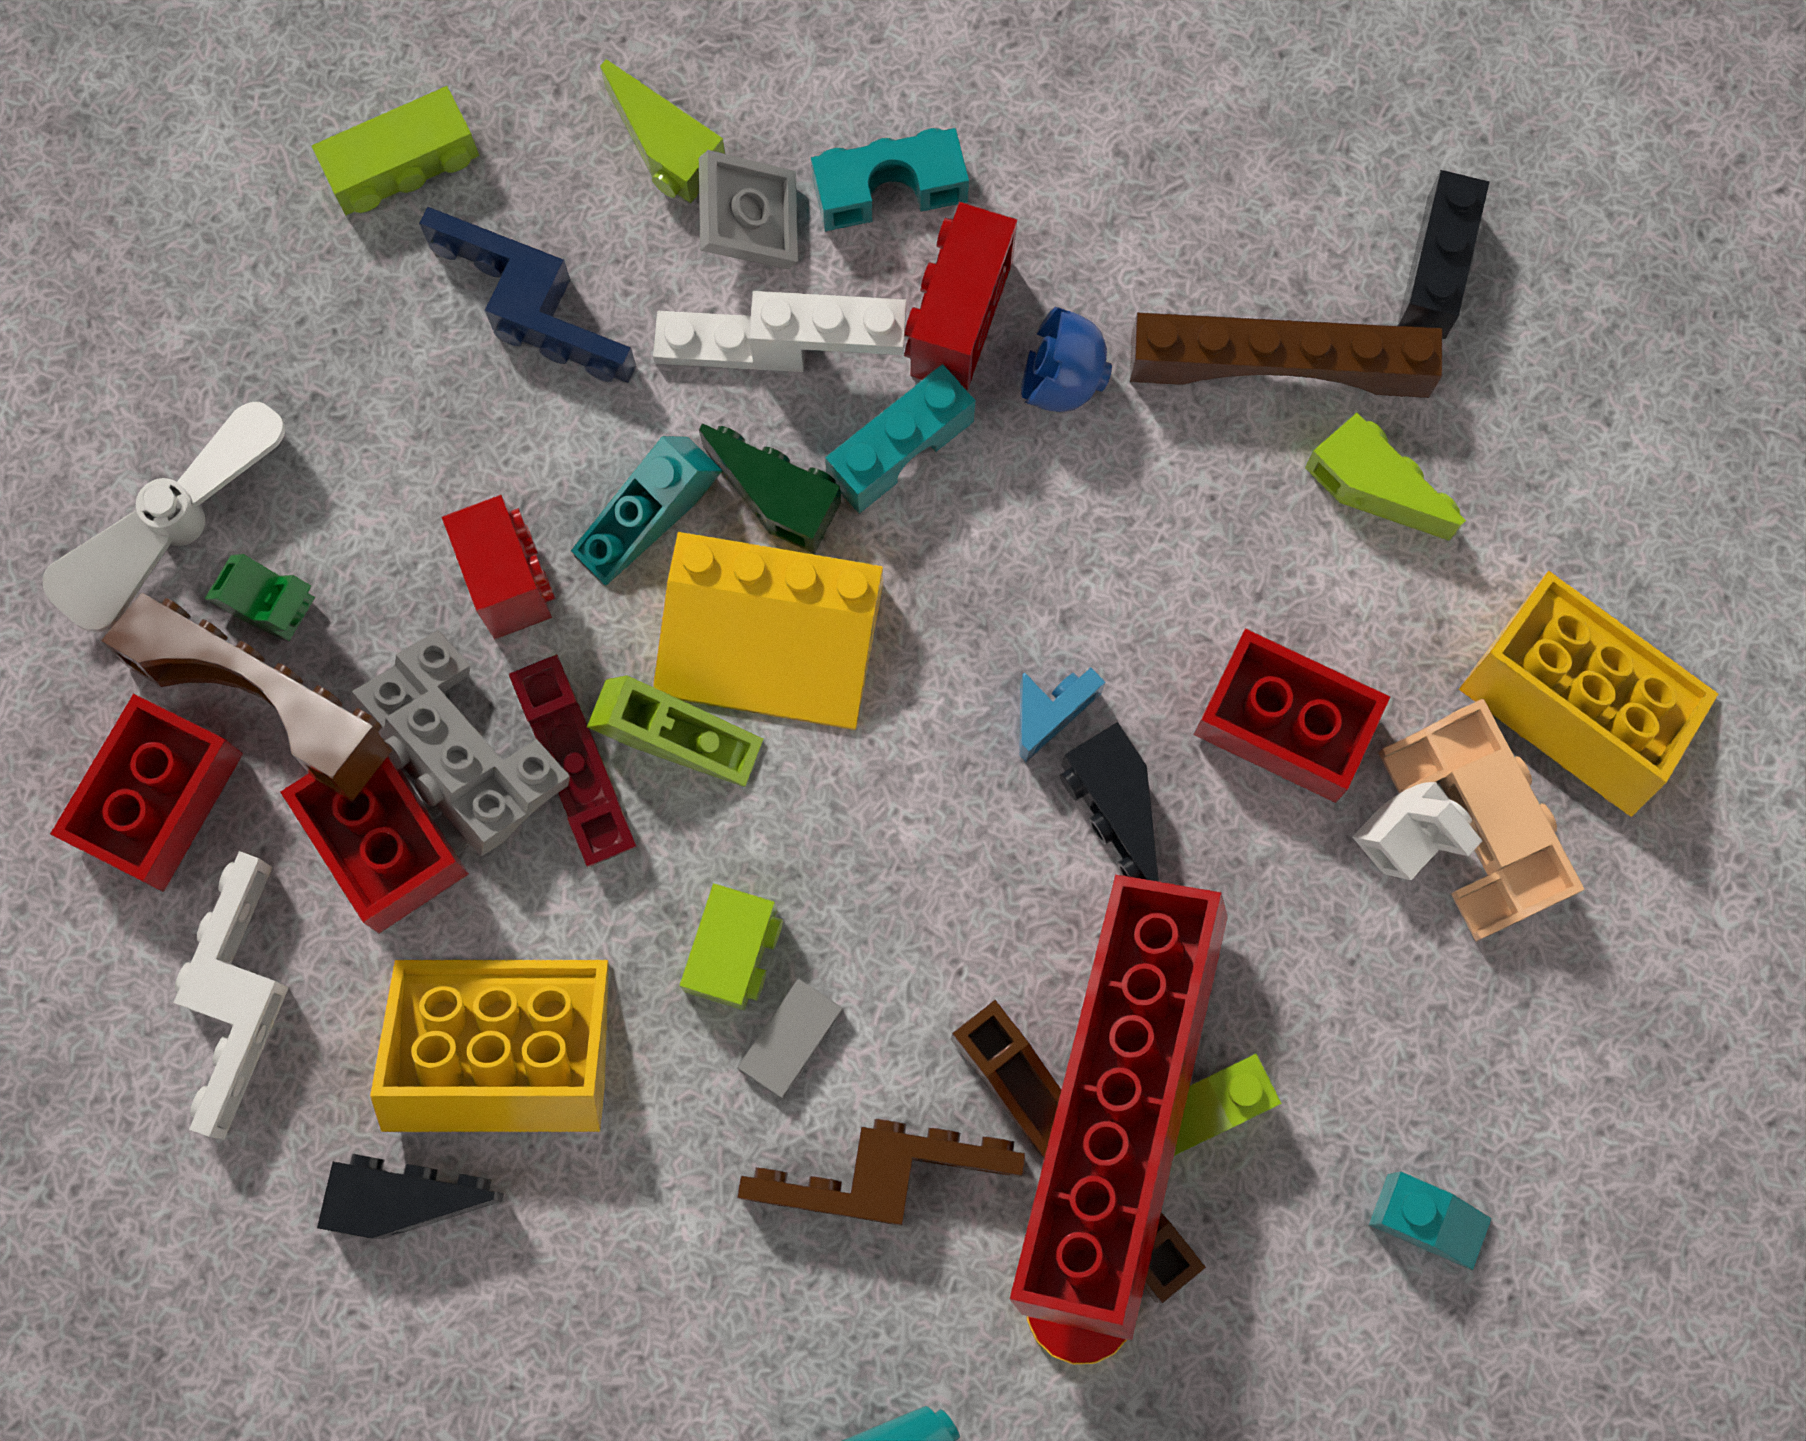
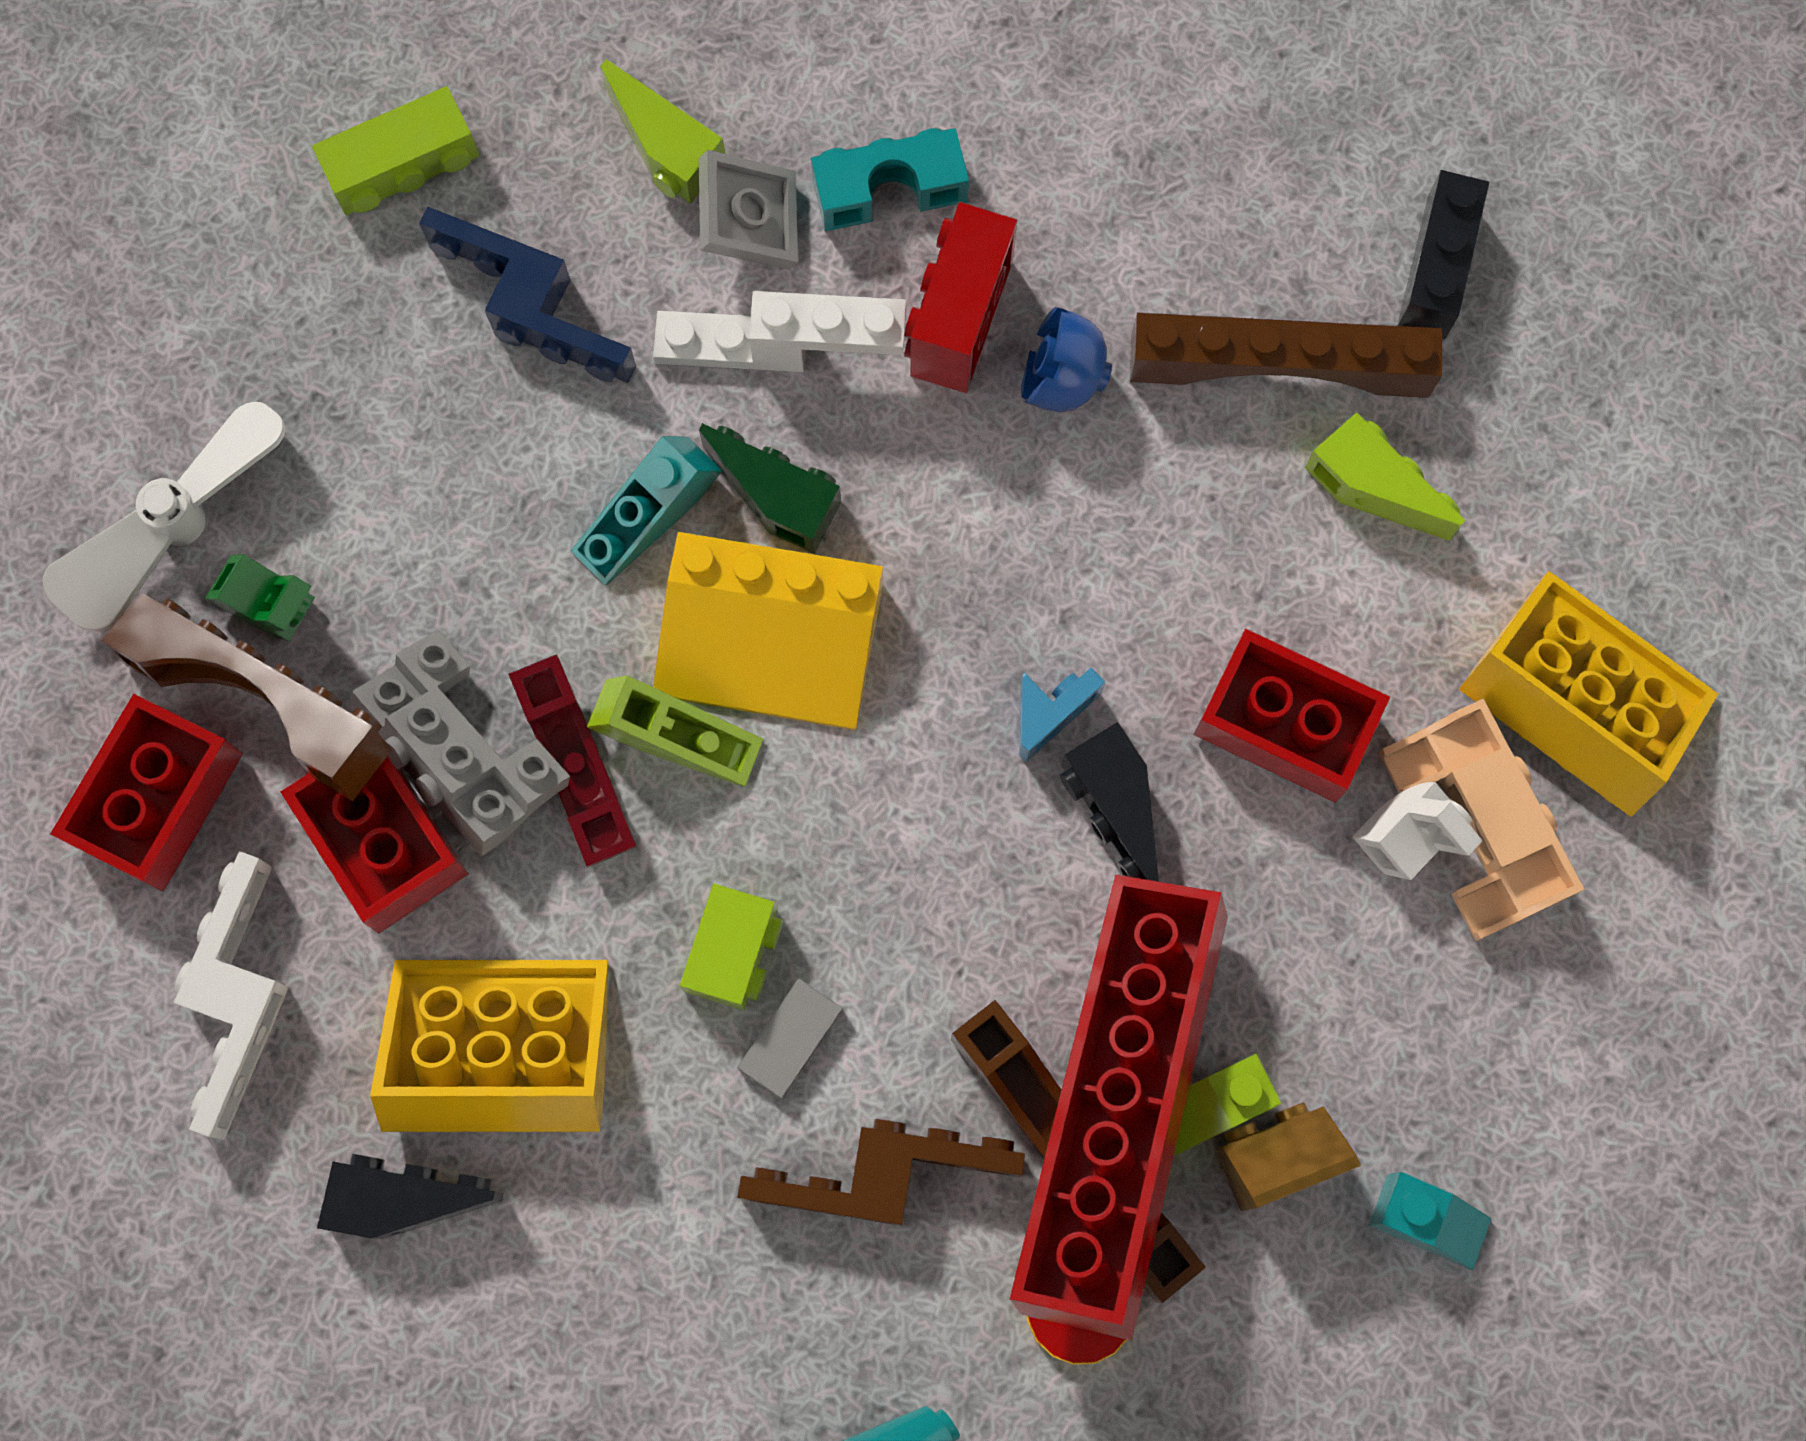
red brick [441,495,556,640] -> none
teal arch [825,364,976,514] -> none
none -> pearl gold slope [1216,1102,1361,1211]

